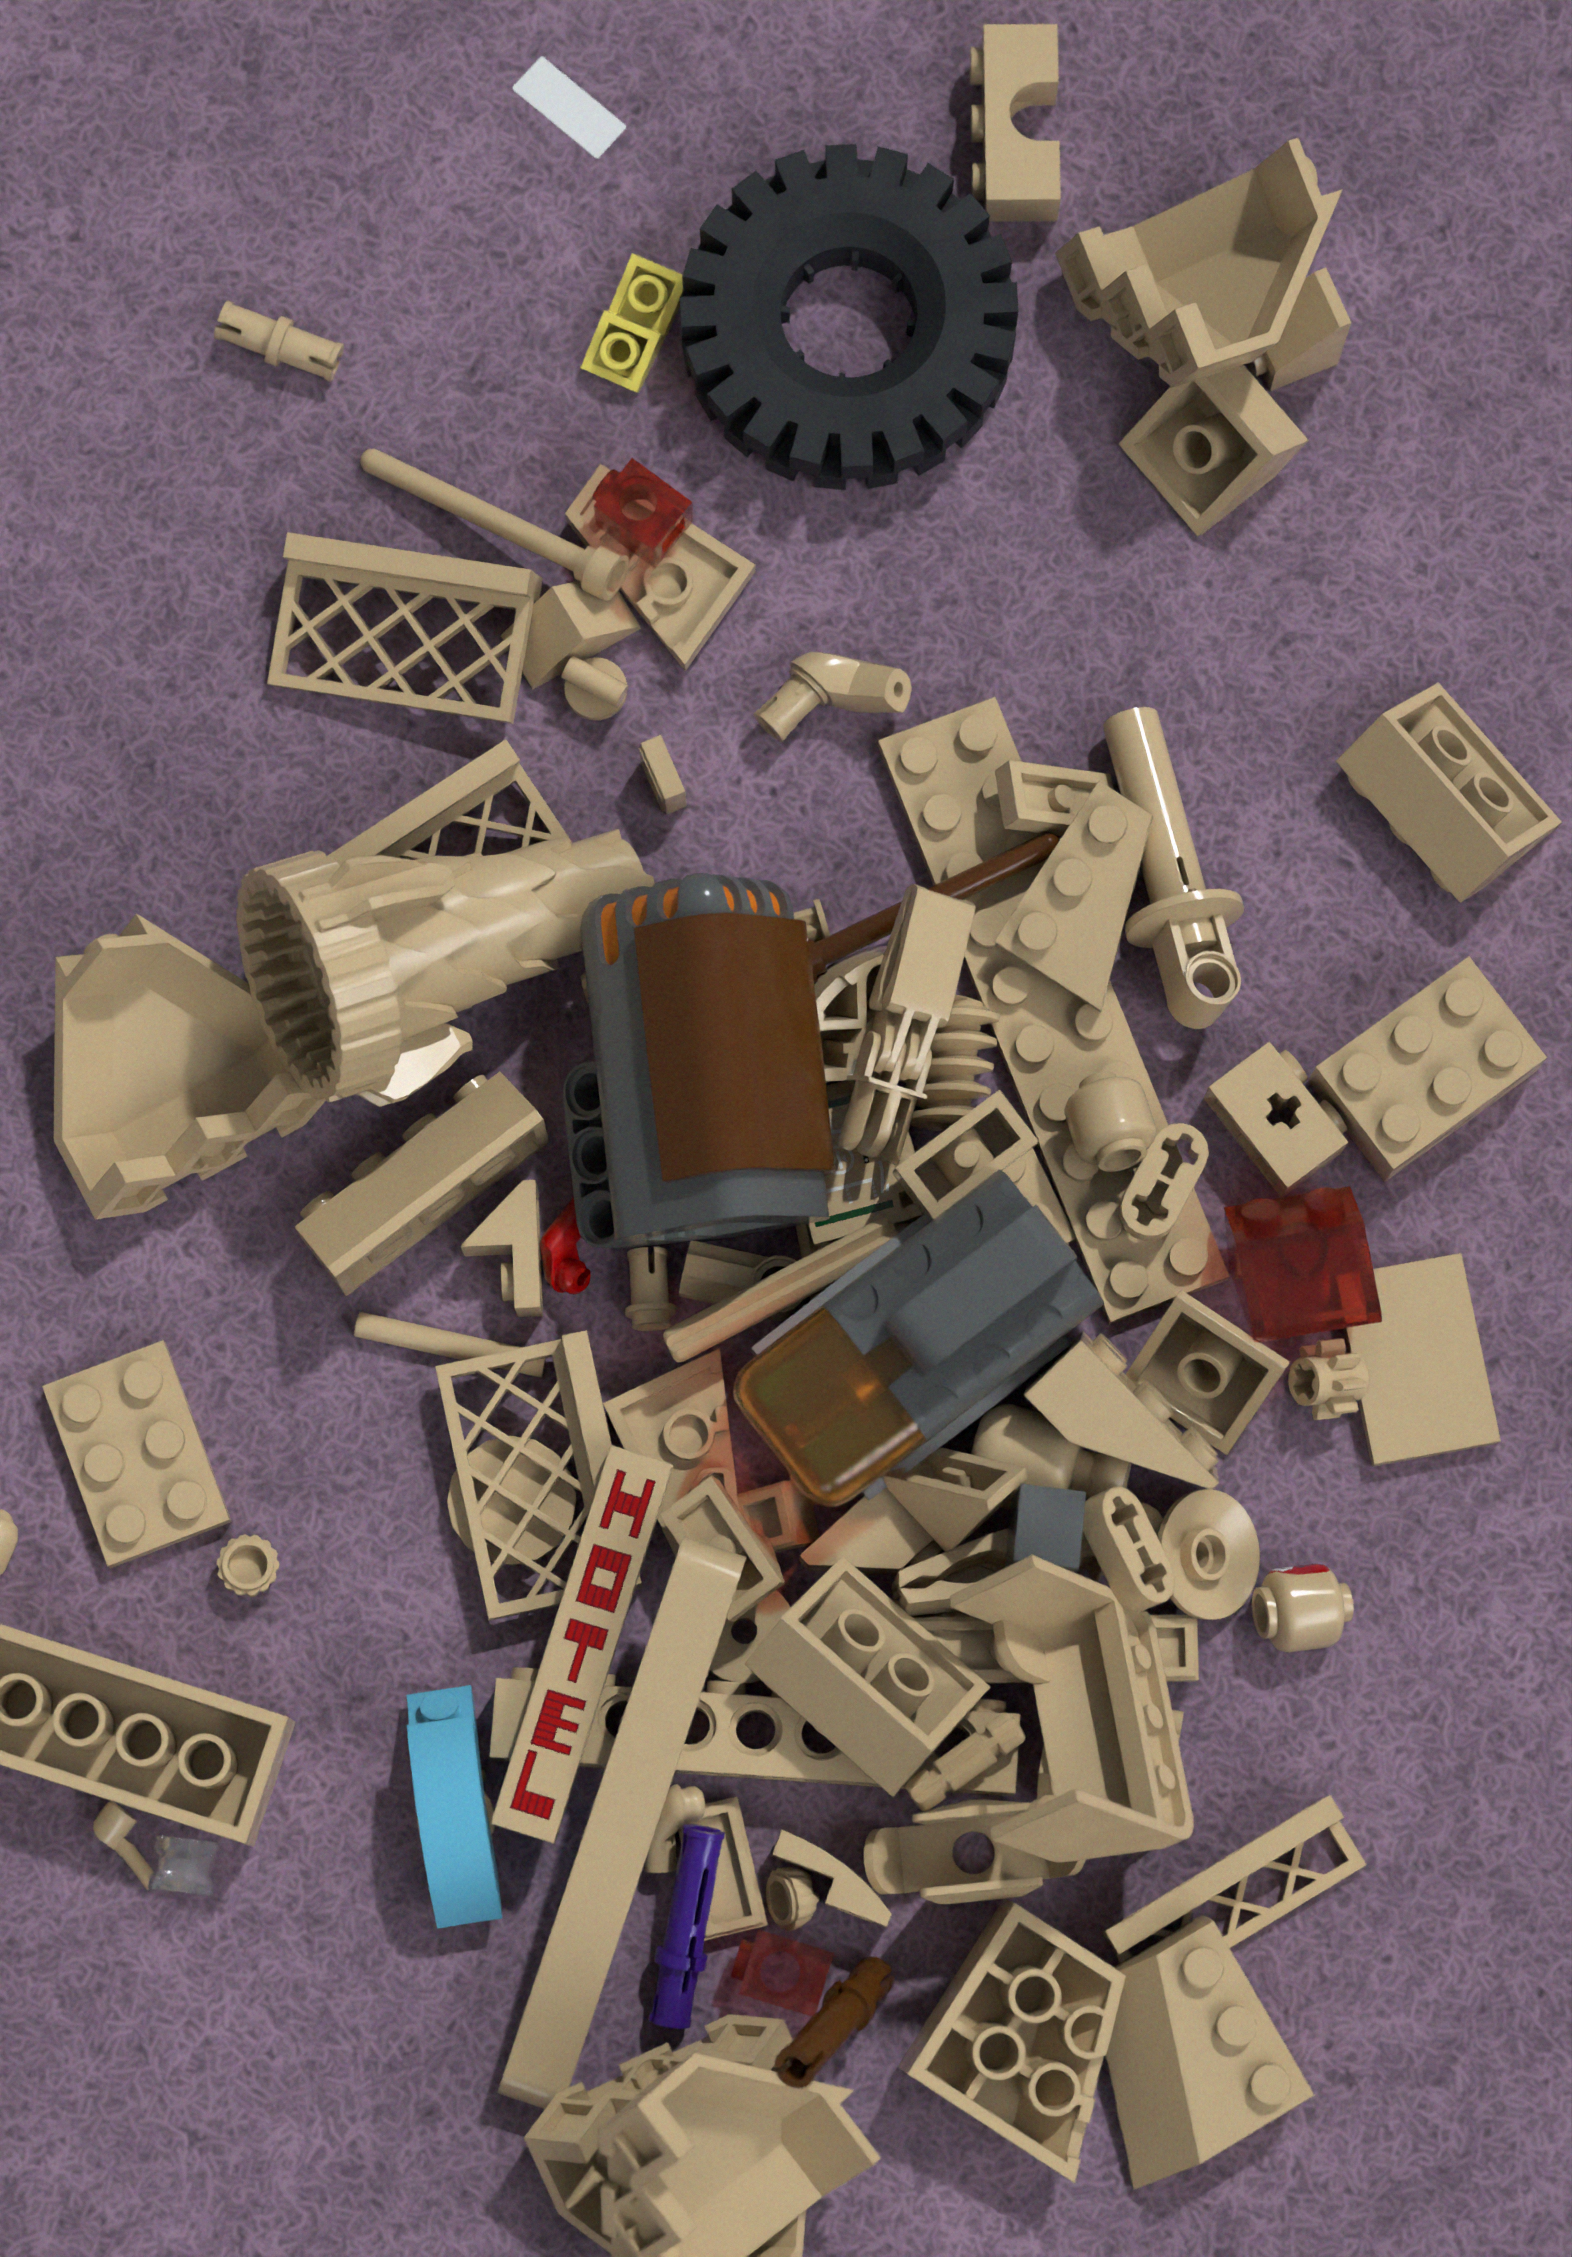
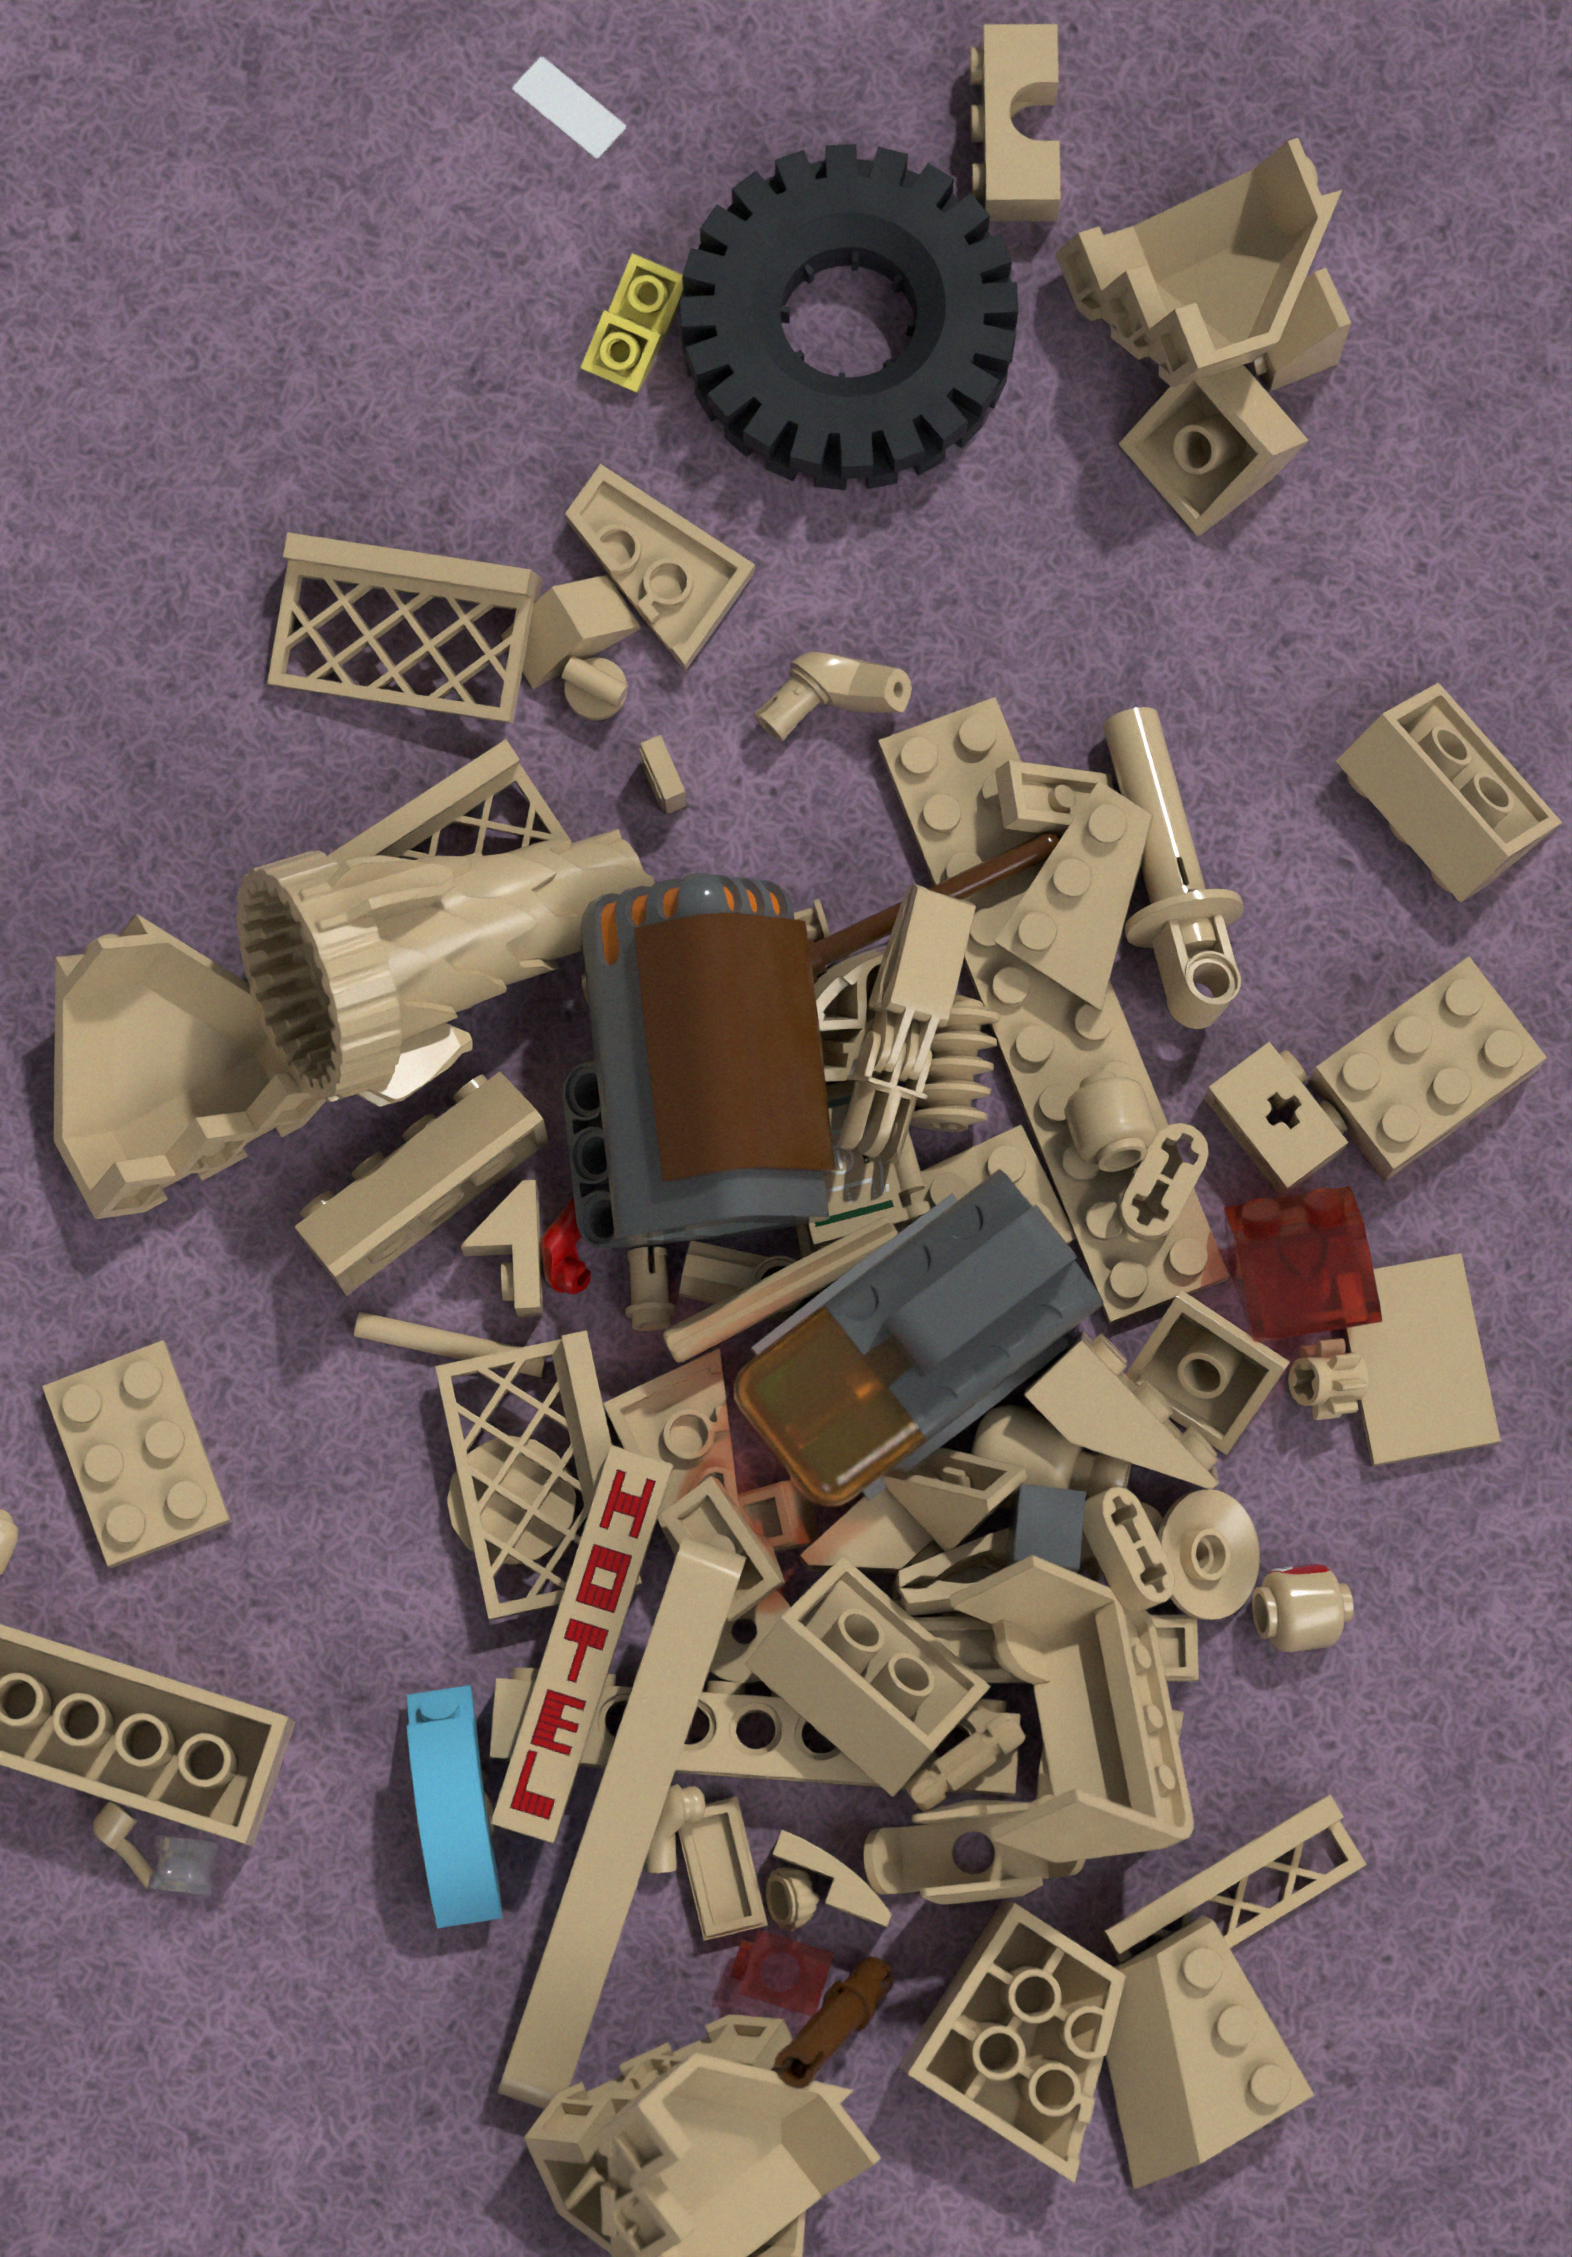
tan pin [214,301,344,382] -> none
tan piece [216,1534,279,1597] -> none
tan piece [360,449,629,601] -> none
clear red brick [592,458,693,569] -> none
dark purple pin [648,1824,725,2029] -> none
tan brick [892,1089,1039,1221] -> none

